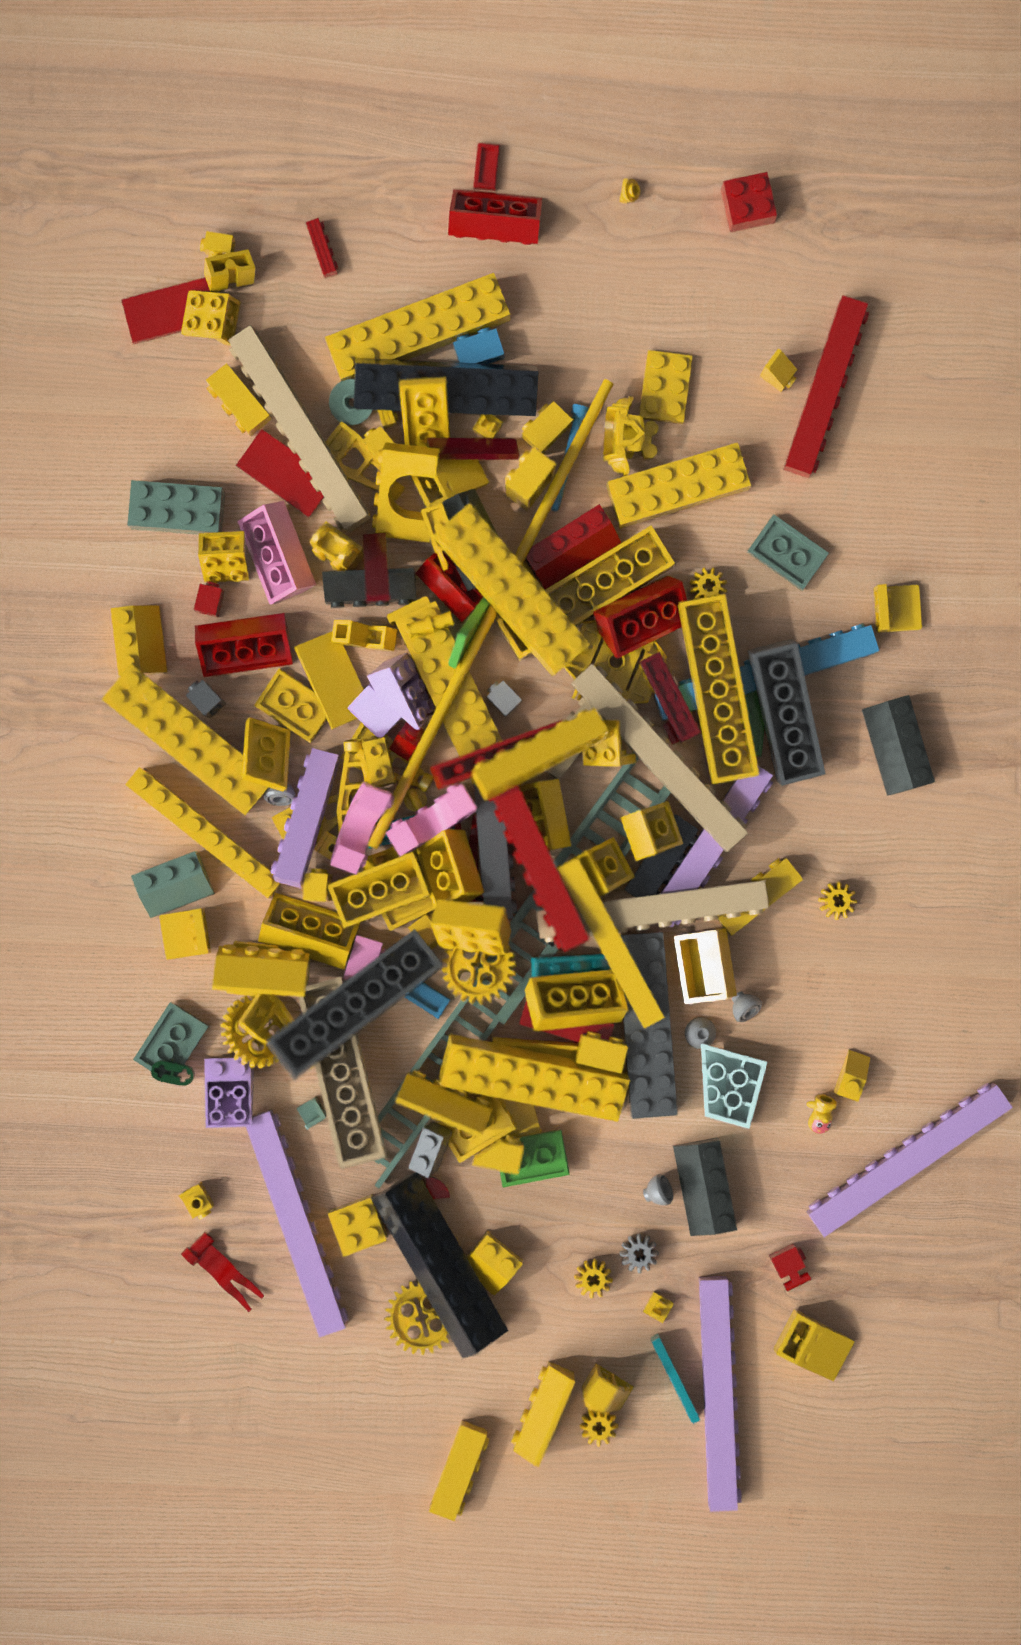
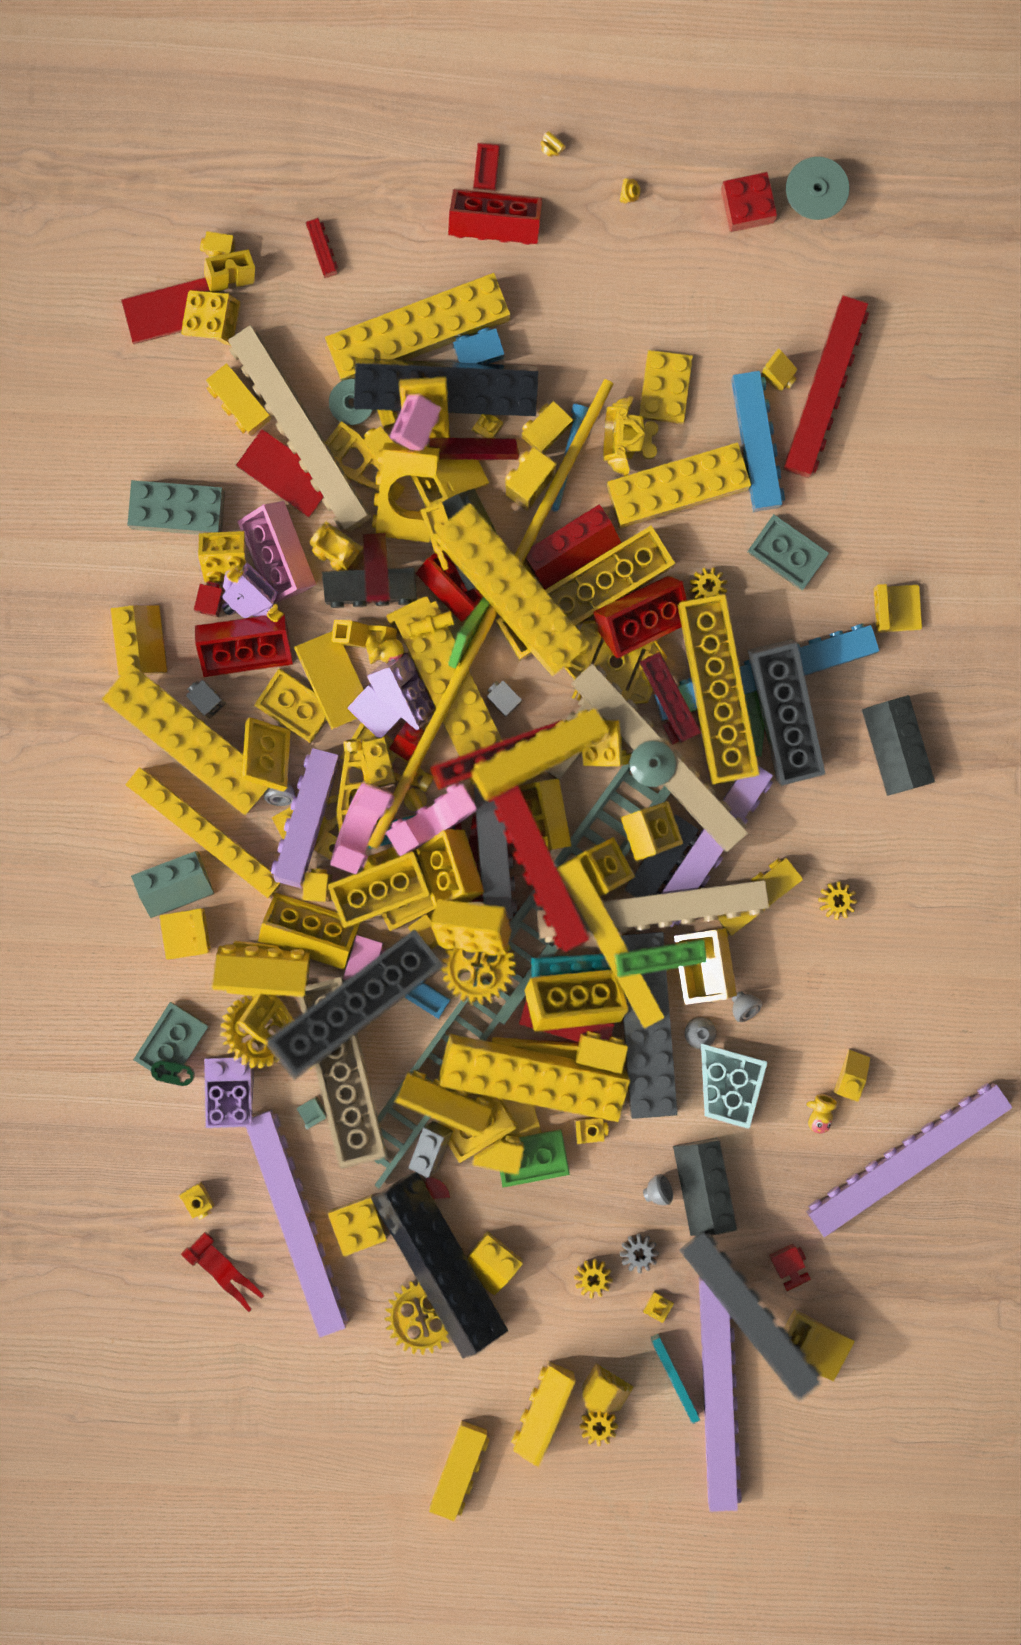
none -> lavender torso [222,563,284,622]
none -> yellow animal [366,636,404,664]
none -> bright pink brick [390,395,441,450]
none -> yellow plate [540,131,566,157]
none -> yellow brick [575,1117,608,1144]
none -> bright green tile [614,939,707,977]
none -> sand green dish [630,741,676,787]
none -> dark grey brick [679,1232,822,1400]
none -> dark azure brick [731,371,785,512]
none -> sand green piece [786,157,849,220]

